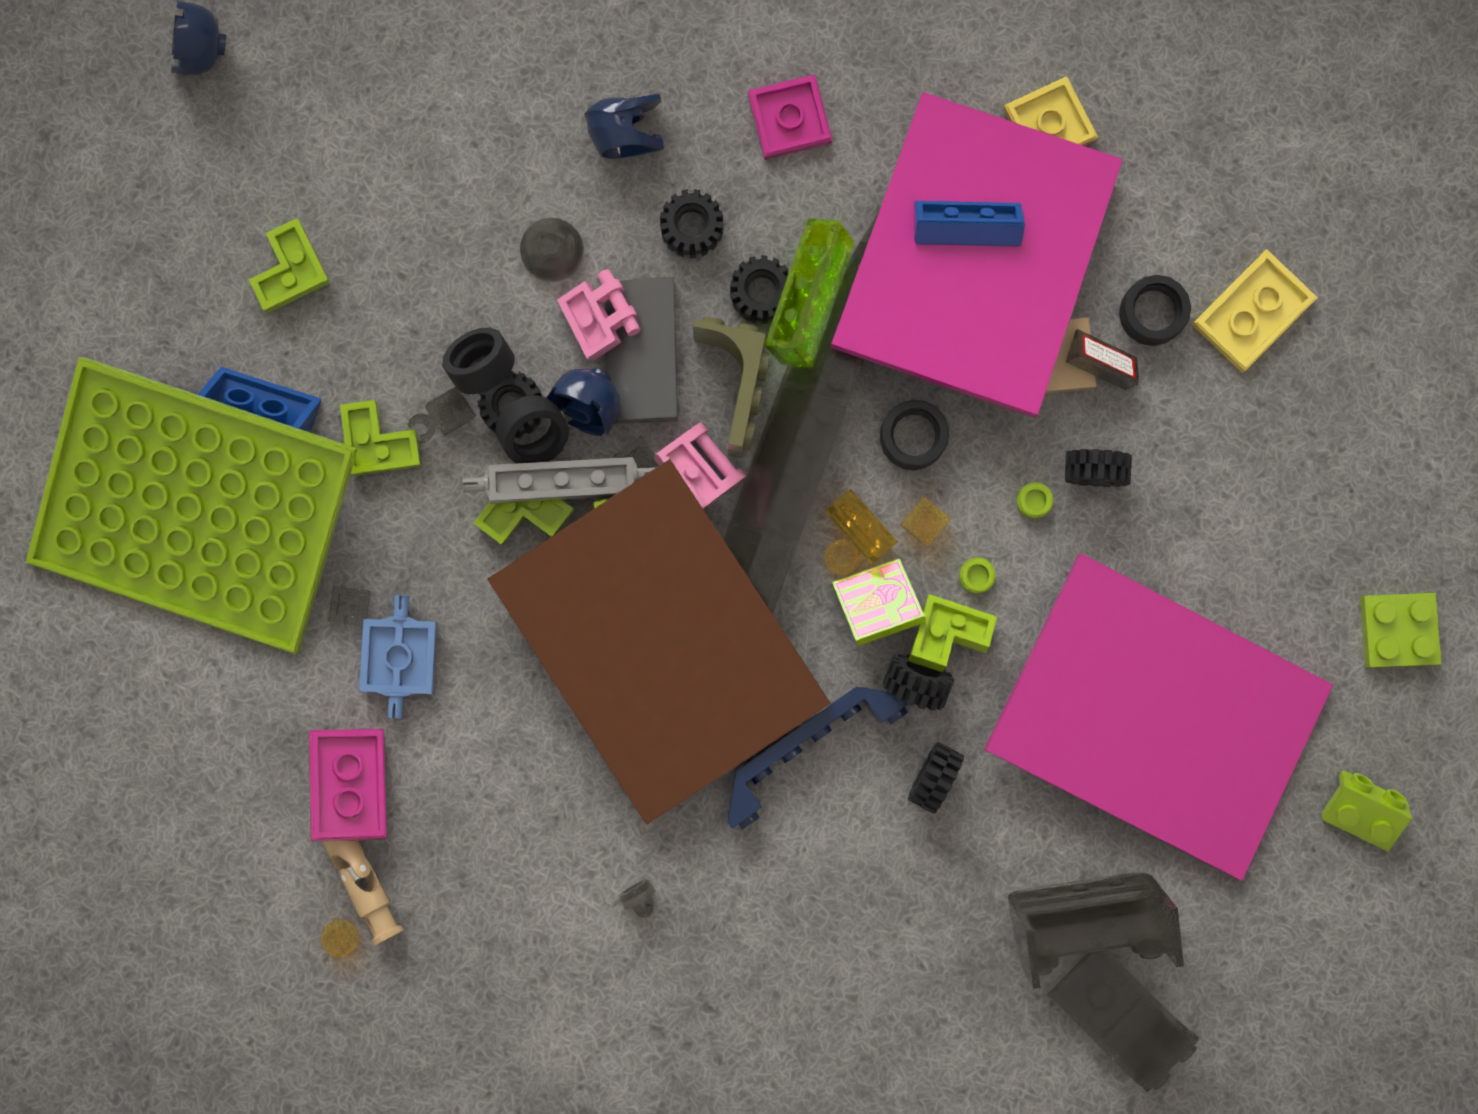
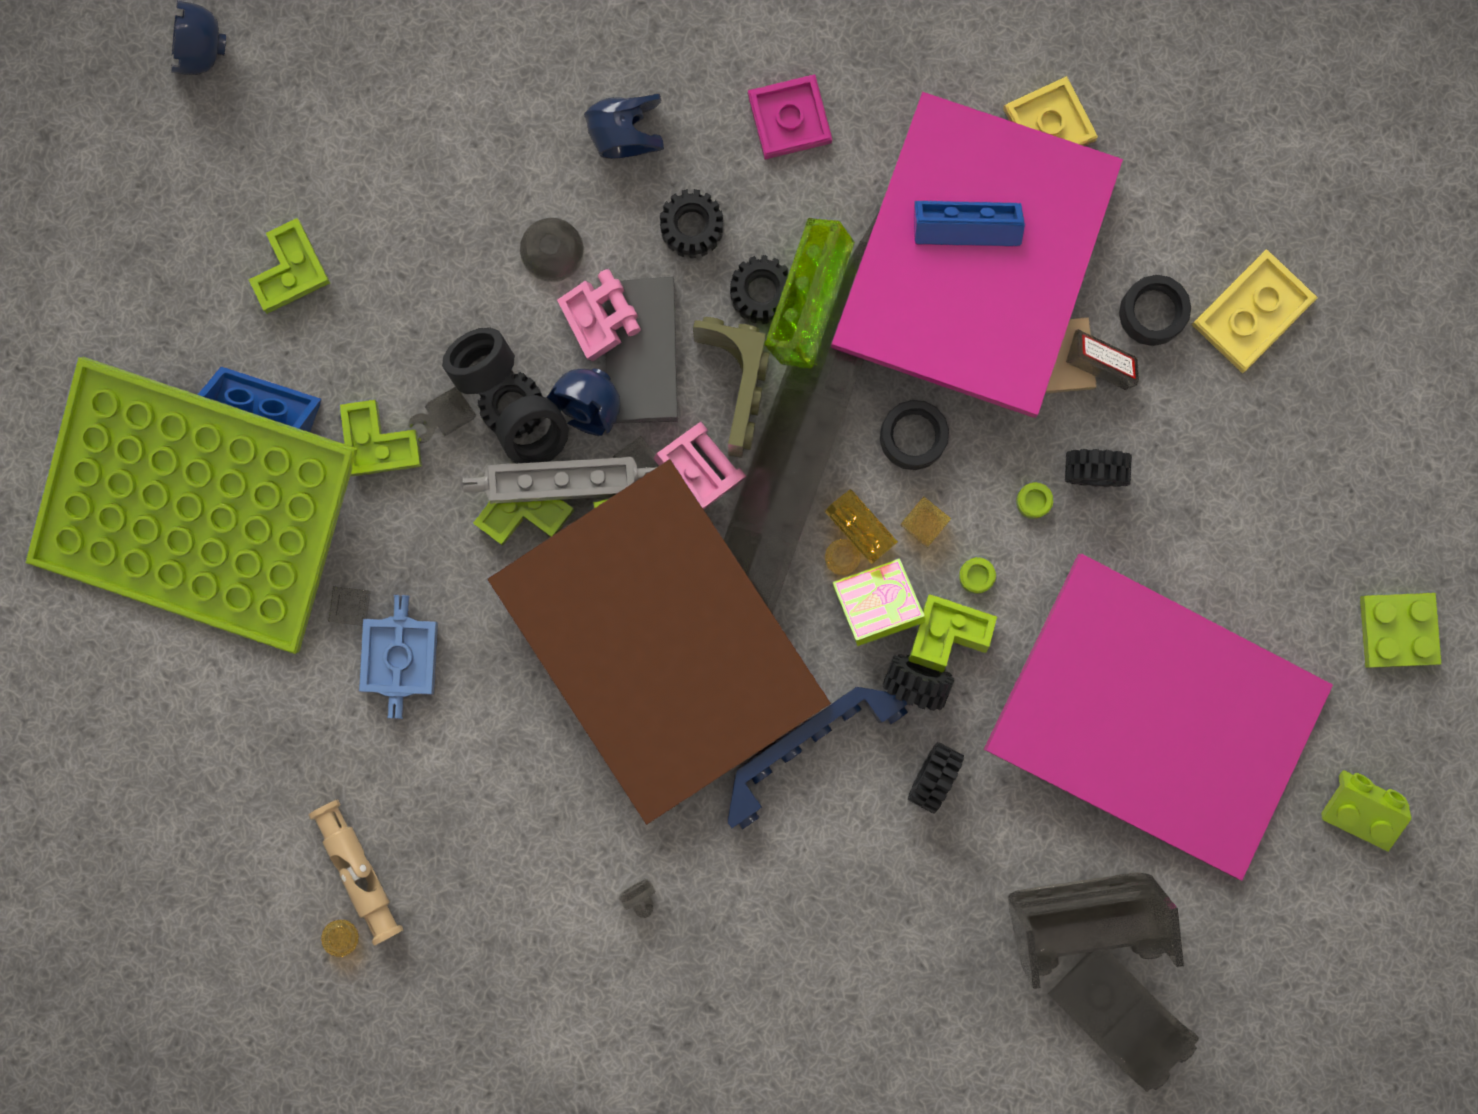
dark pink tile [308,729,387,842] -> none

